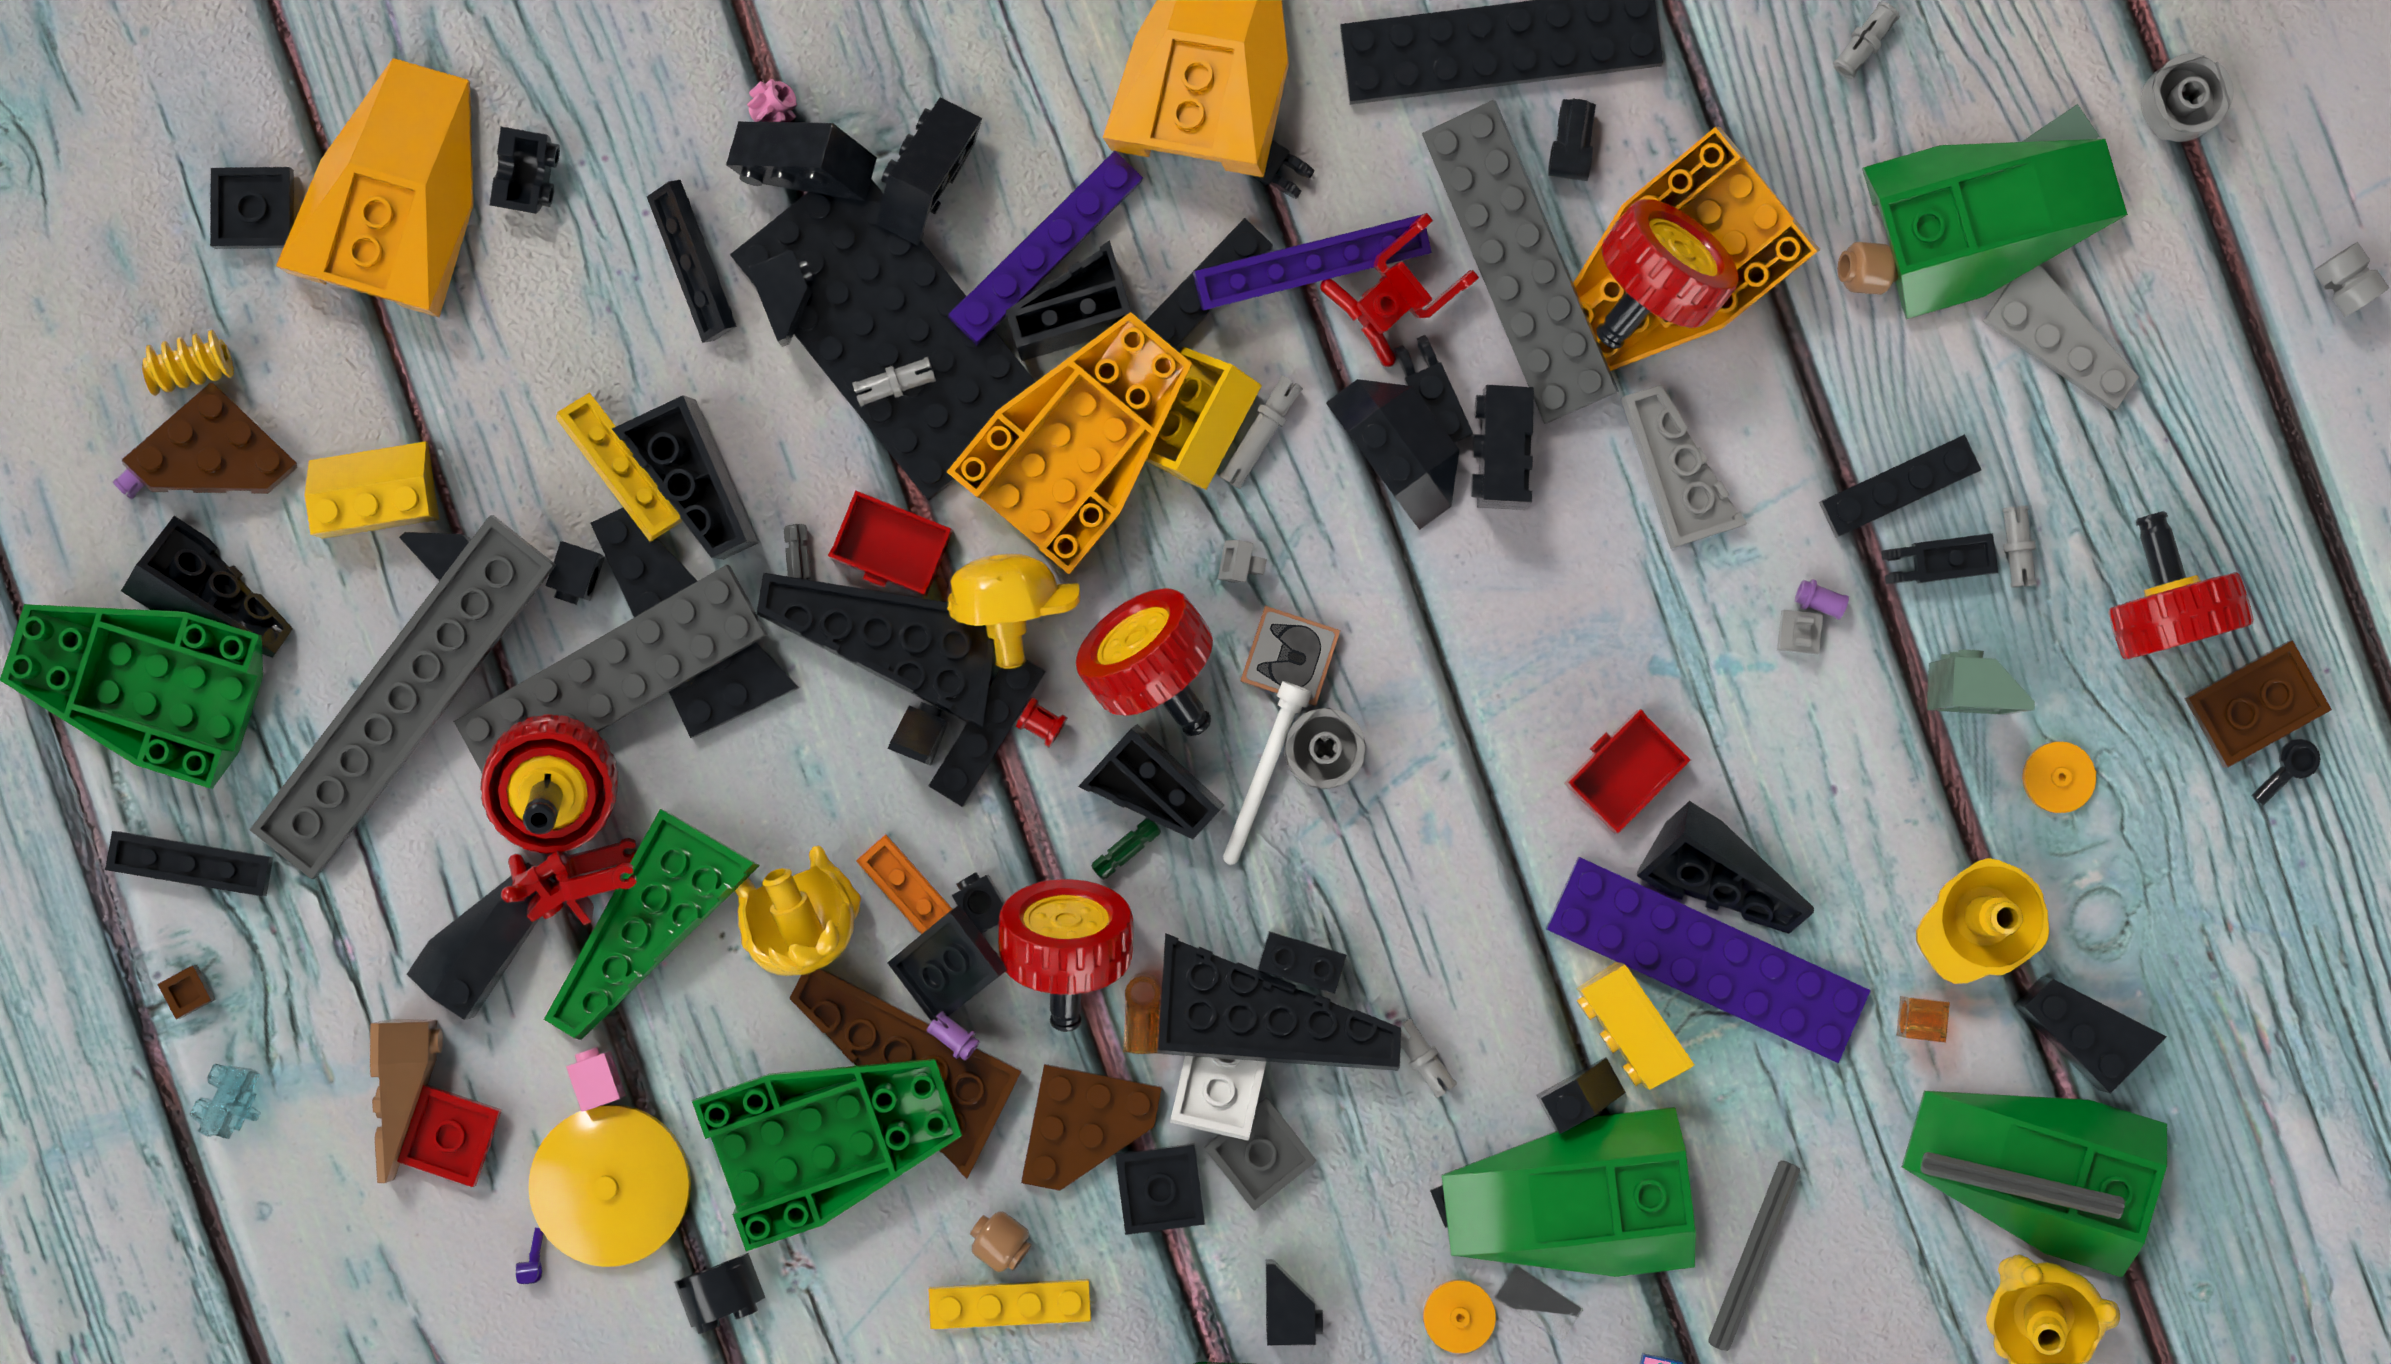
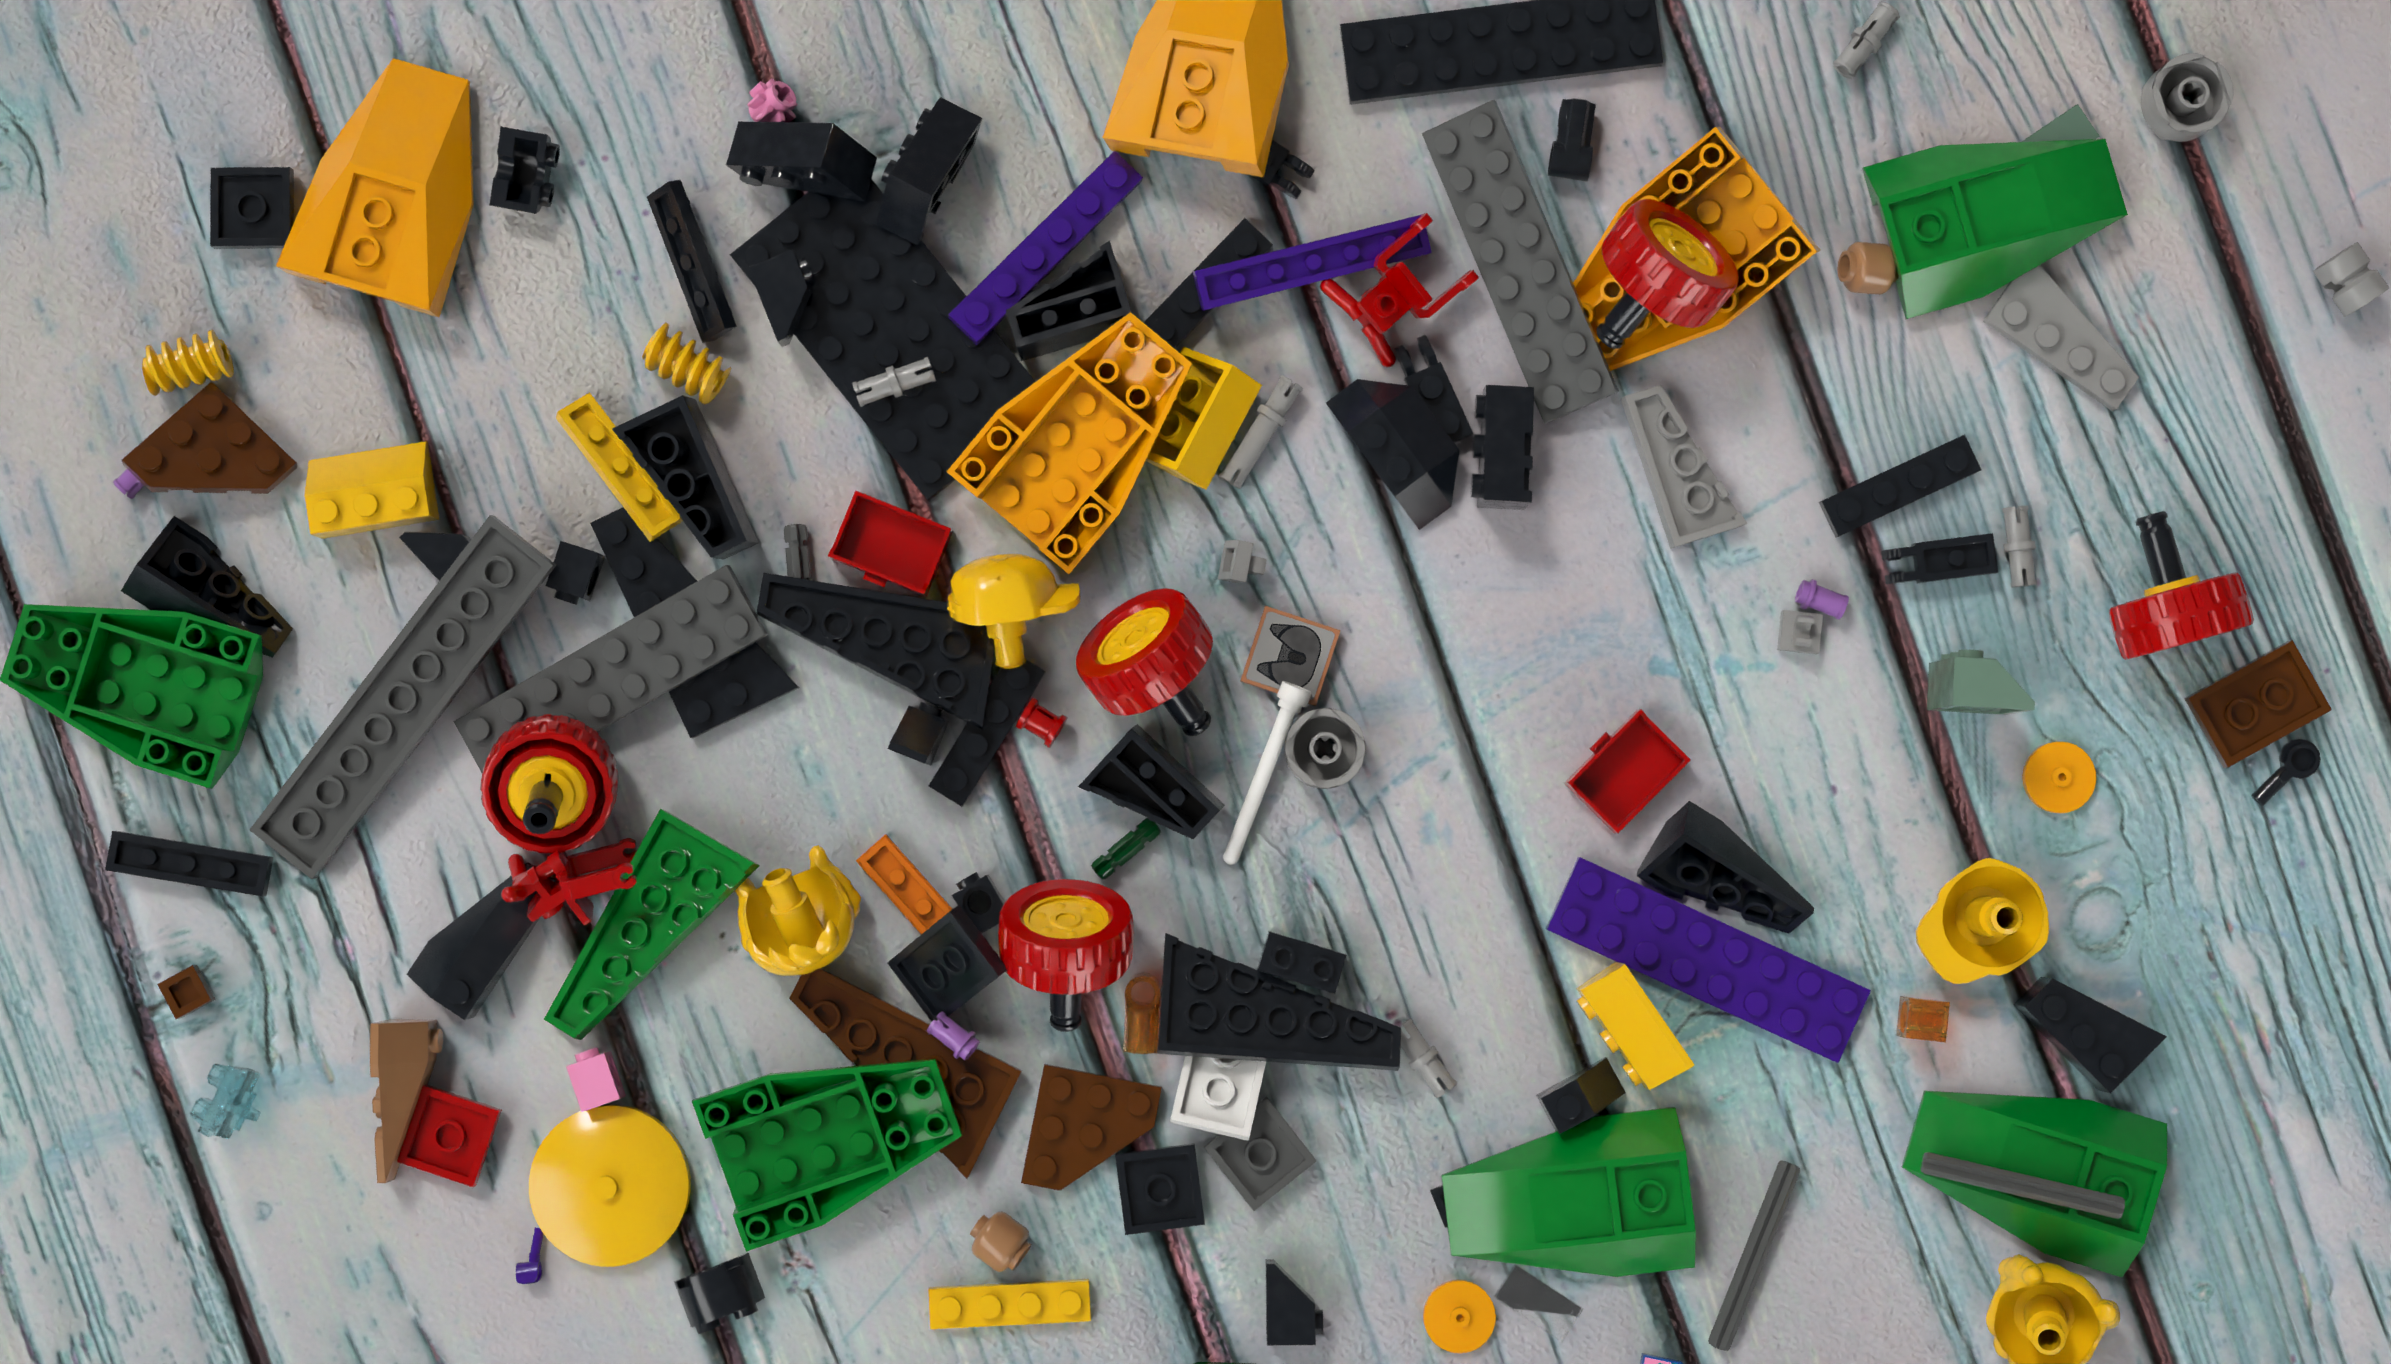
none -> yellow piece [642,322,732,405]

